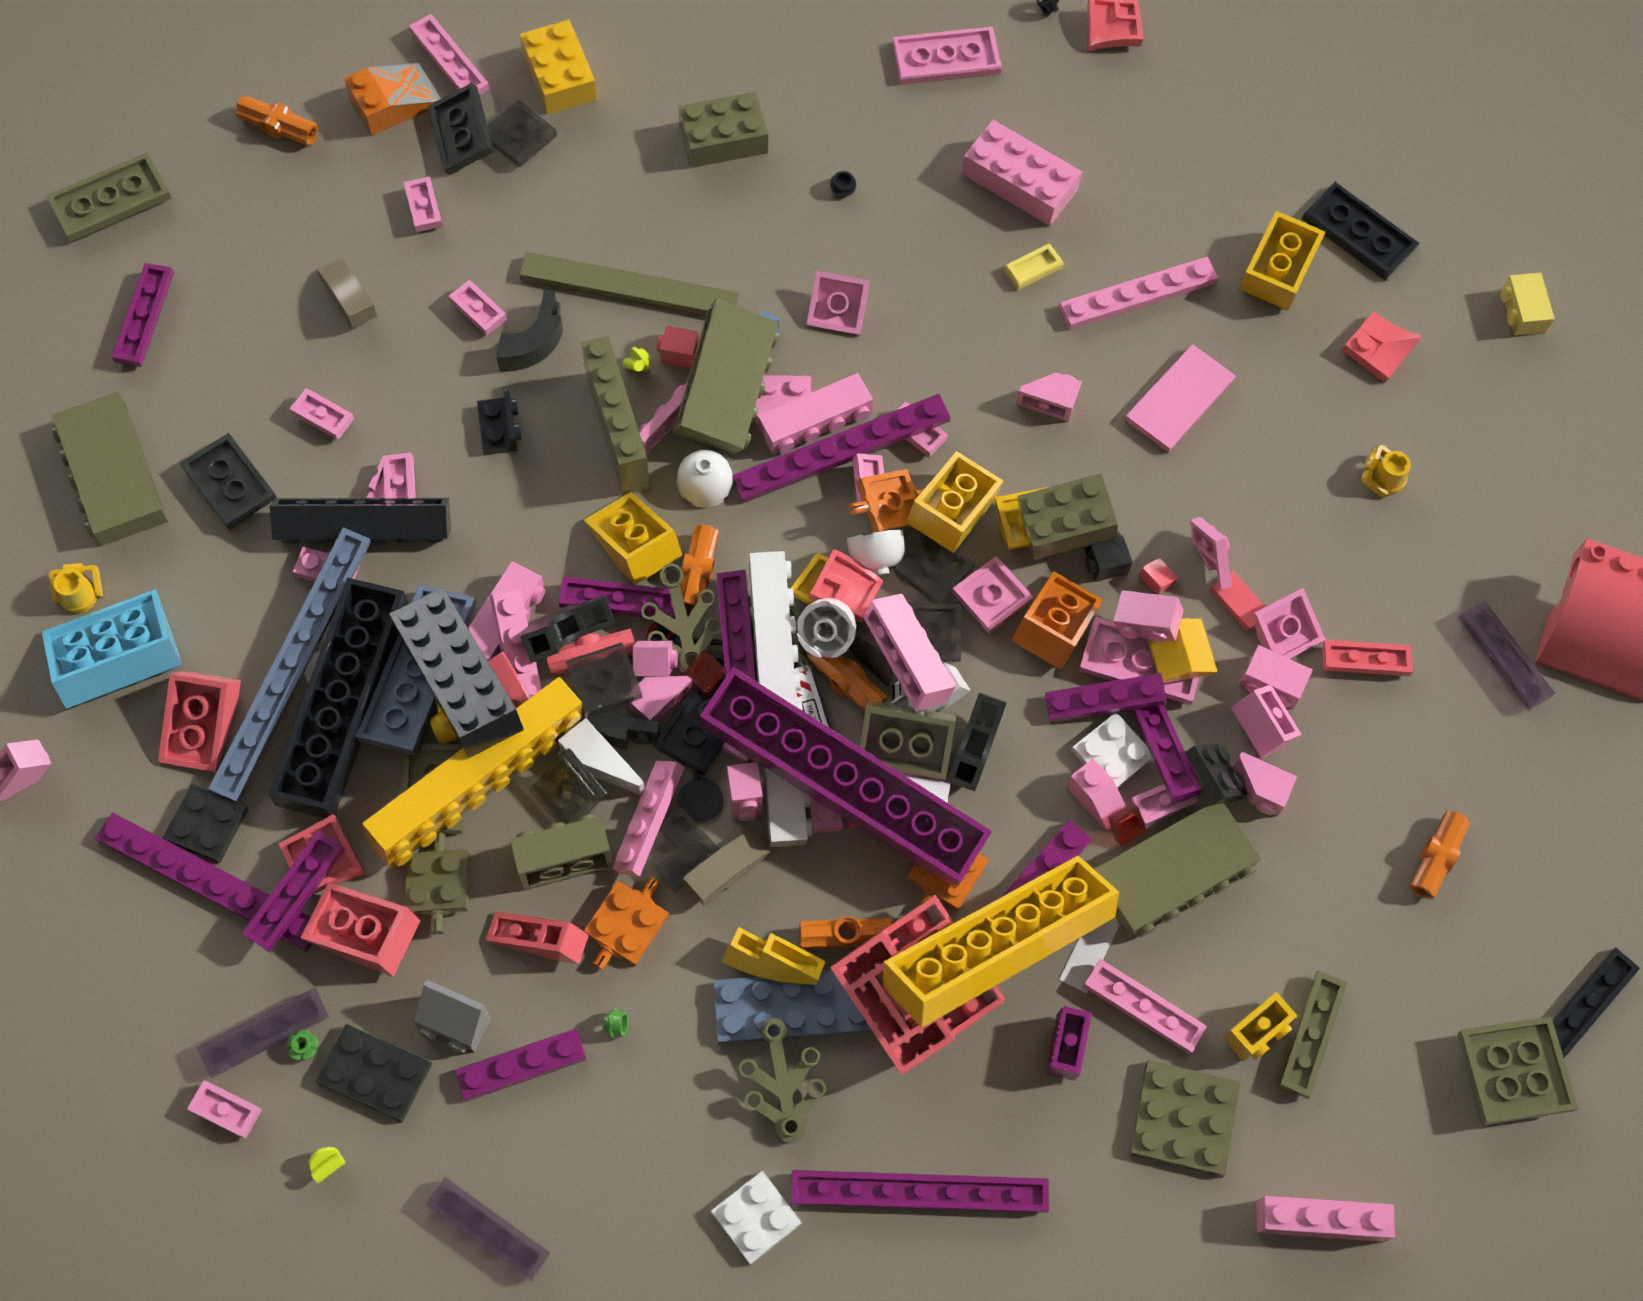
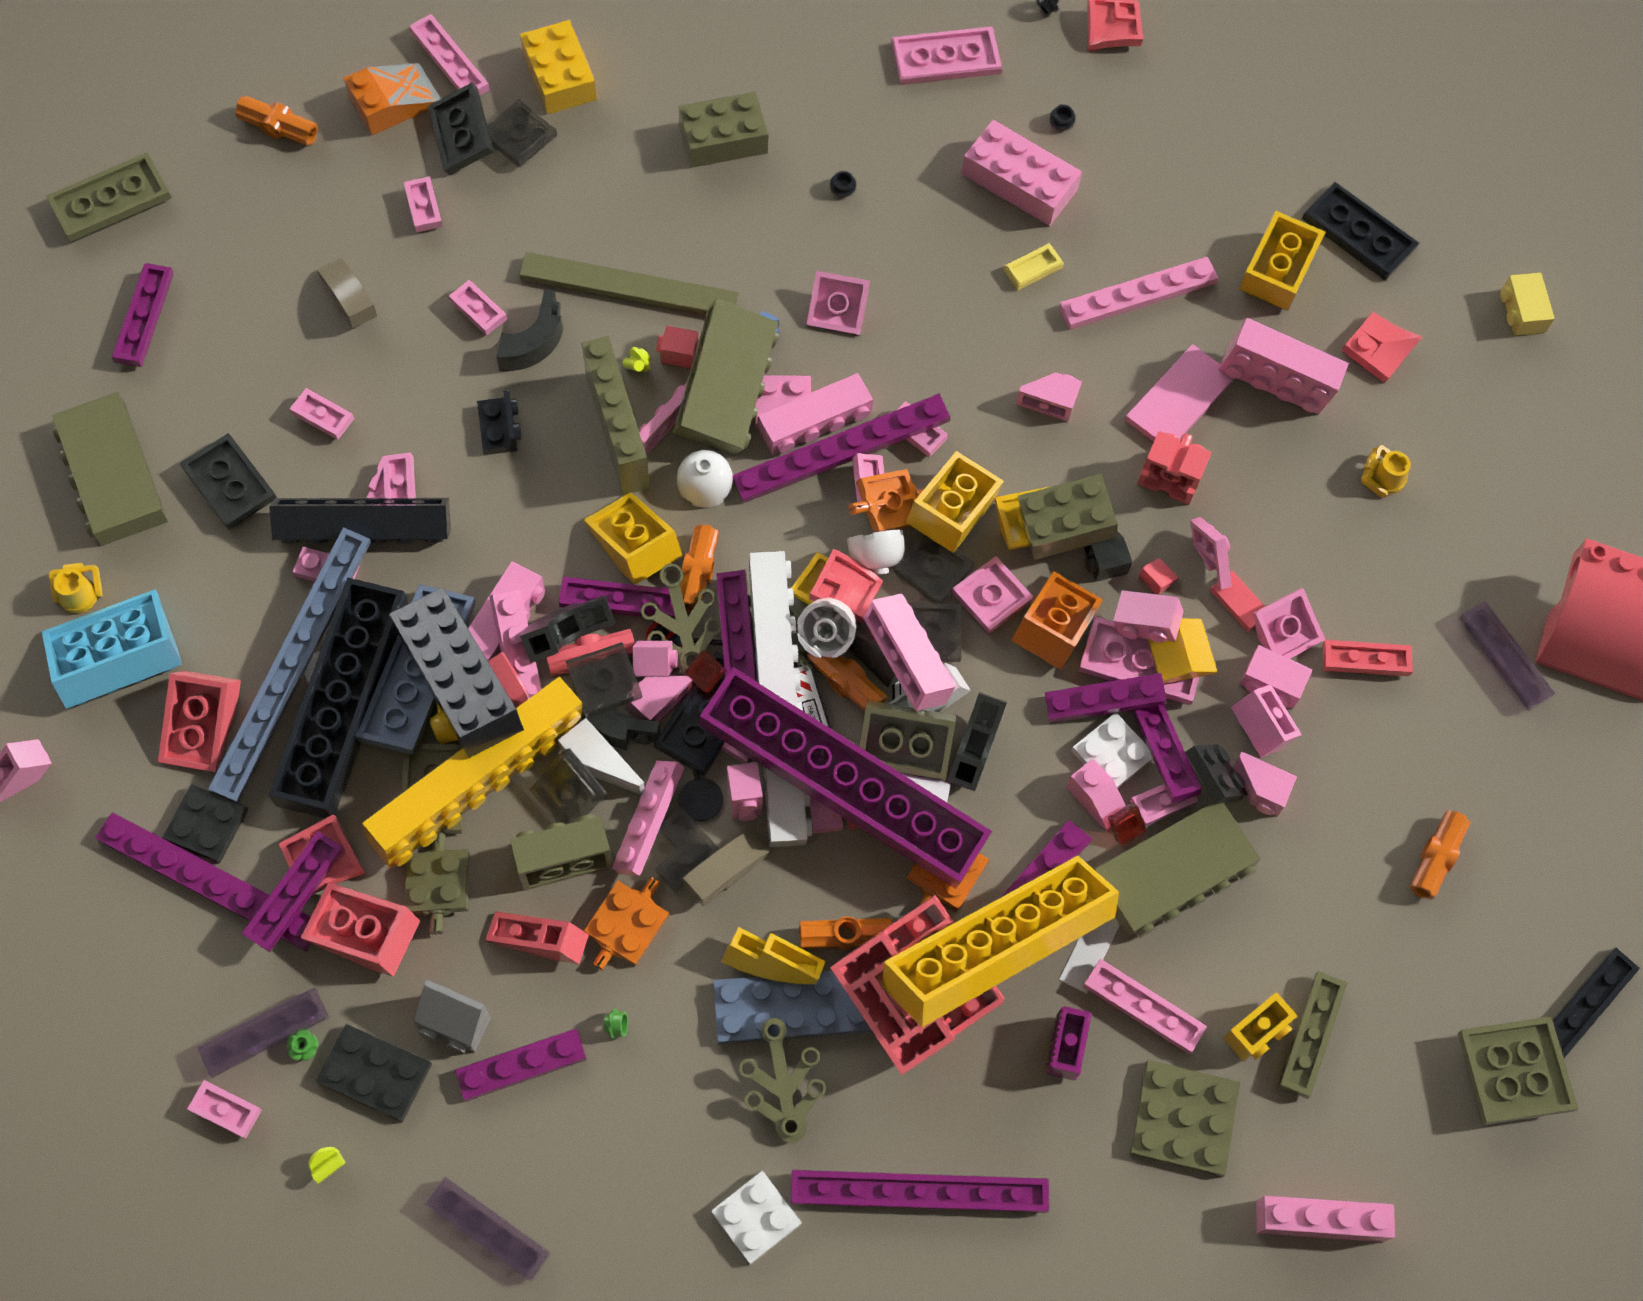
none -> black plate [1049,105,1076,130]
none -> coral brick [1137,431,1212,505]
none -> bright pink brick [1219,318,1349,415]

